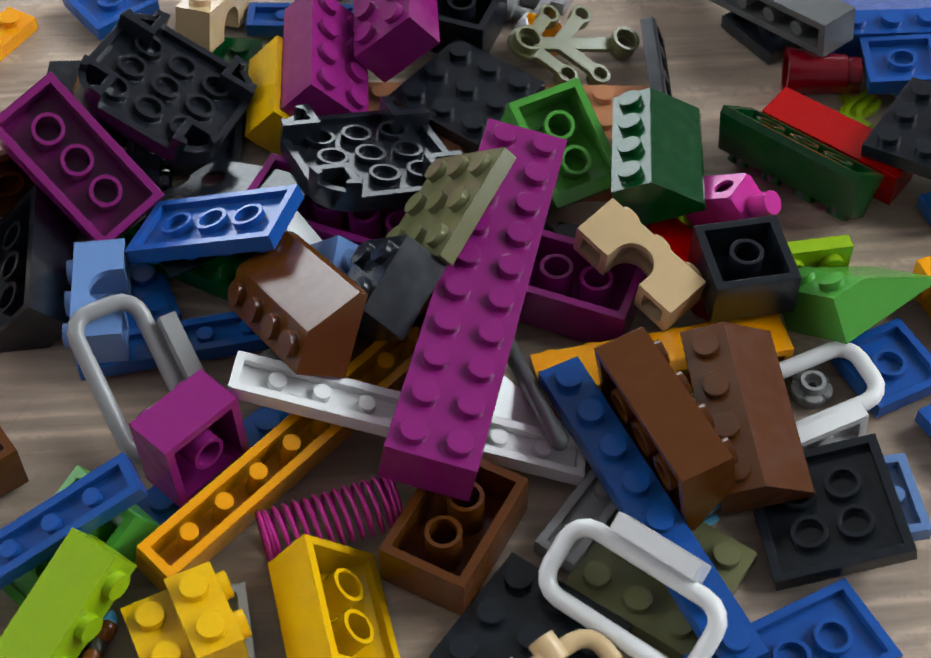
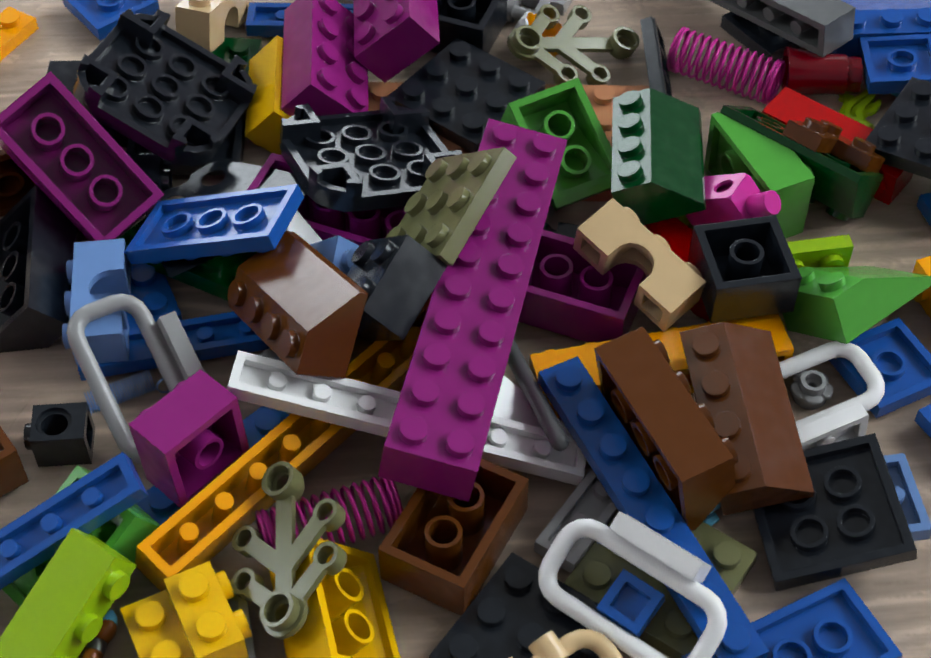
none -> black brick [24,402,95,467]
none -> medium blue piece [84,369,169,416]
none -> olive plant [231,461,347,639]
none -> blue plate [596,569,665,638]
none -> dark pink piece [666,27,786,106]
none -> bright green slope [704,112,815,239]
none -> reddish brown plate [782,117,886,173]

